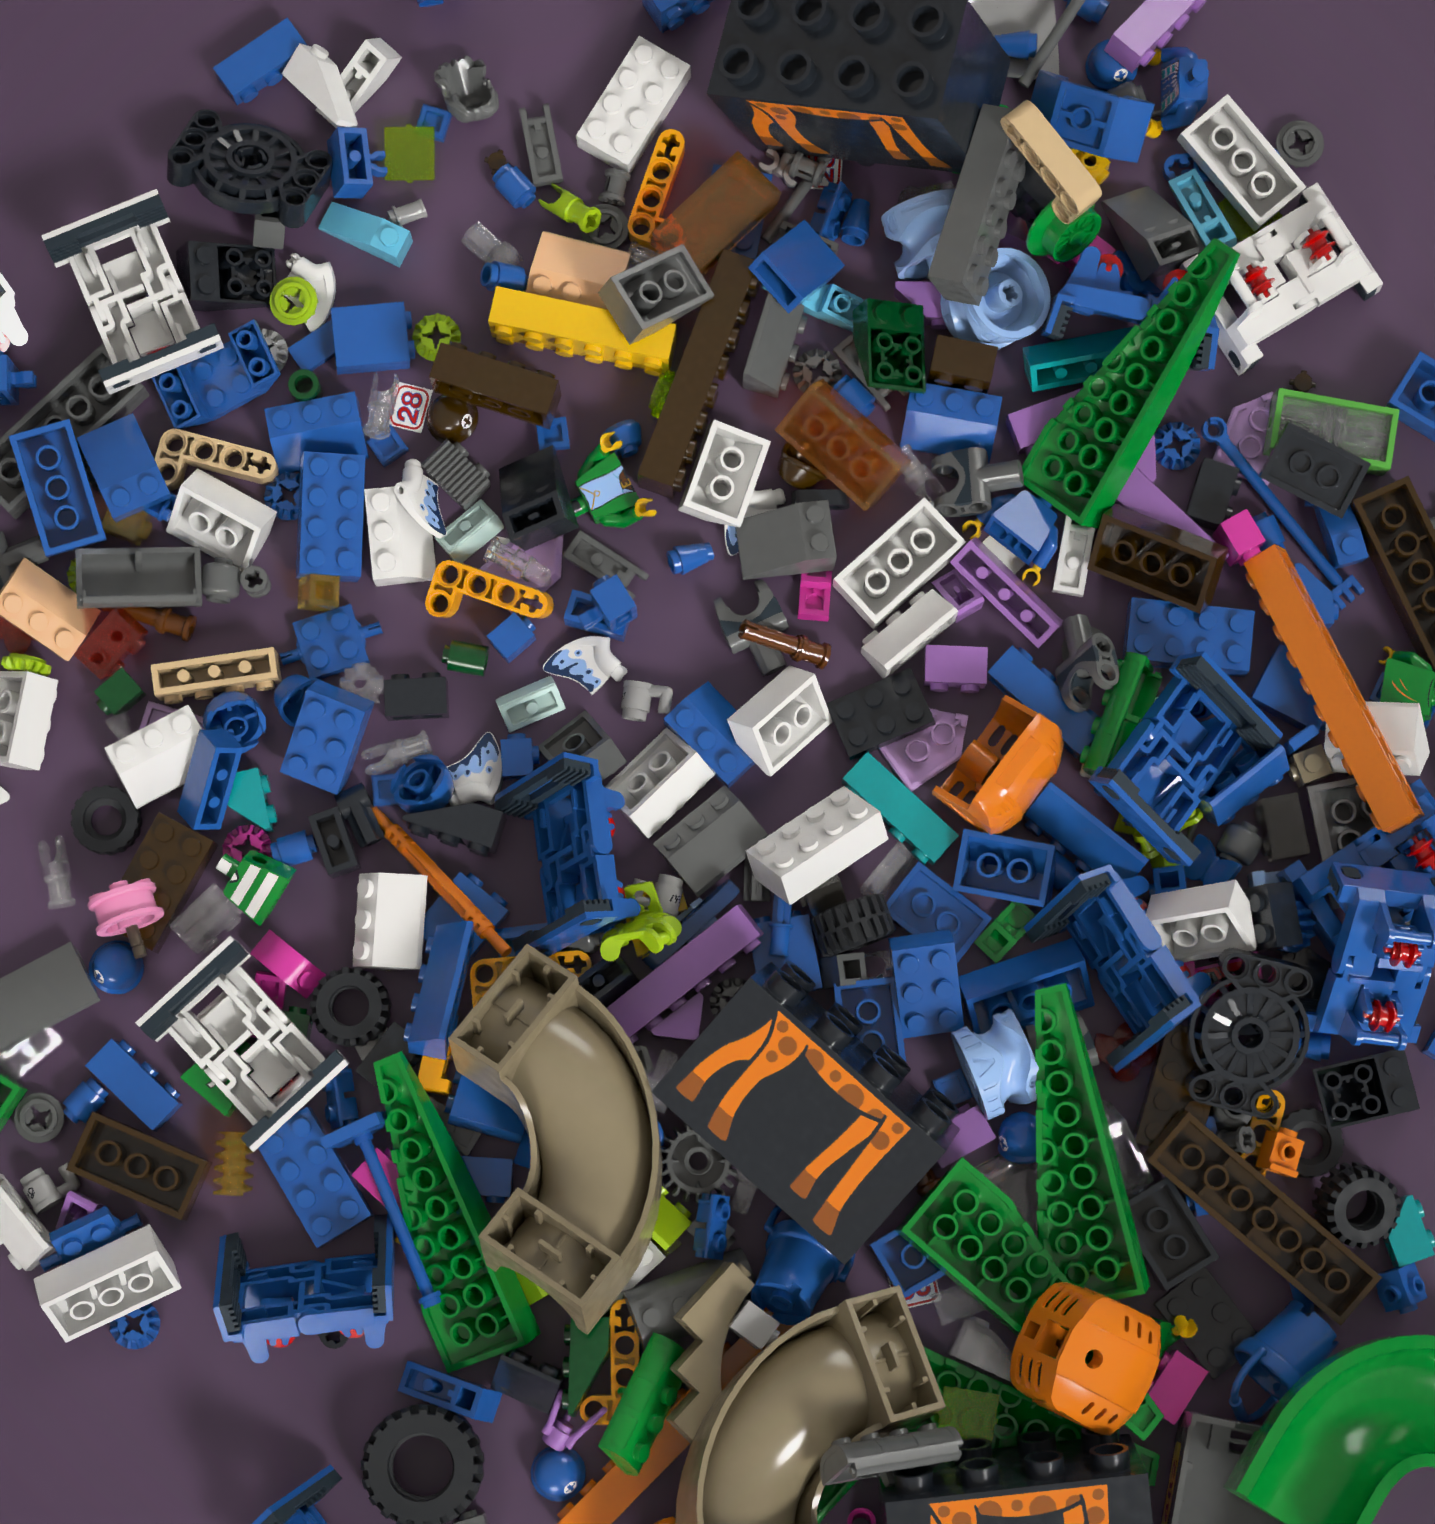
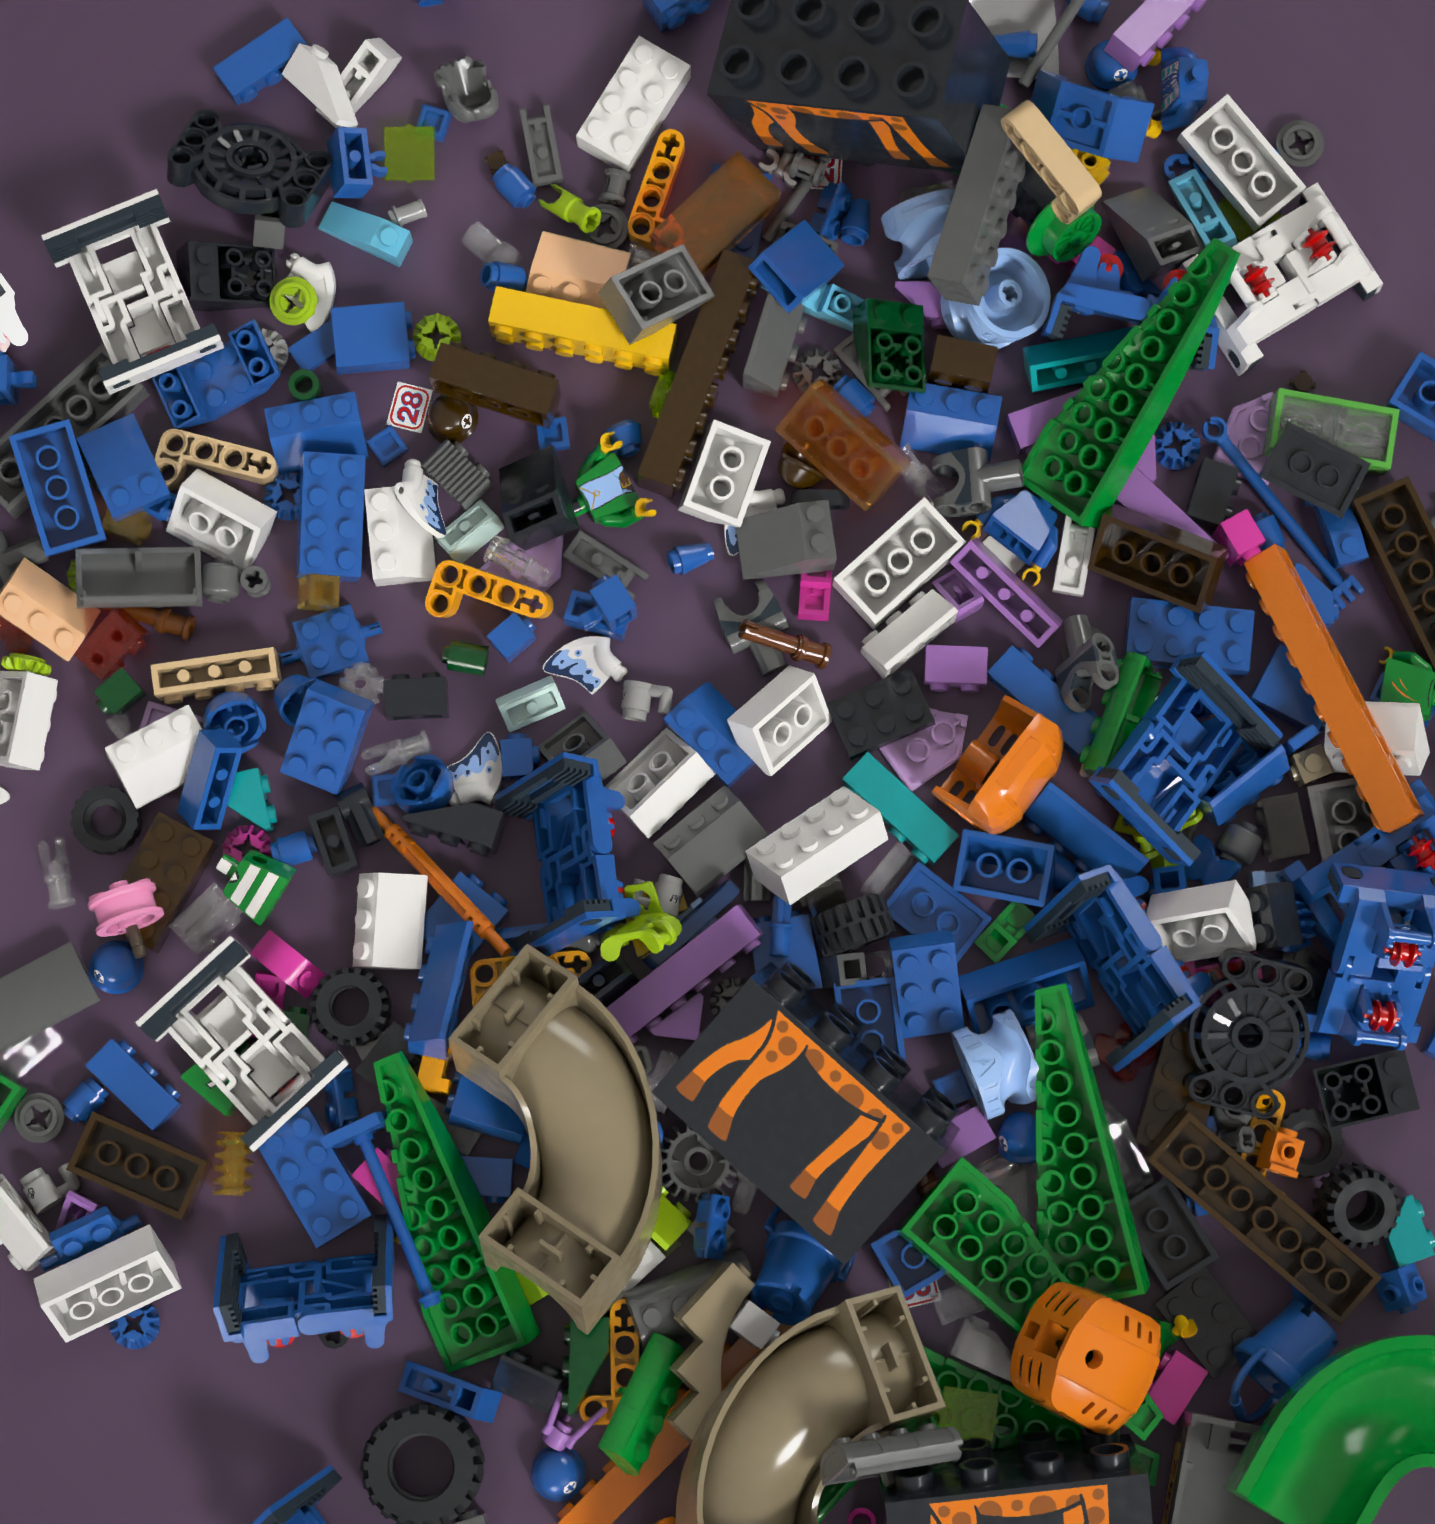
clear piece [363,373,399,440] -> none

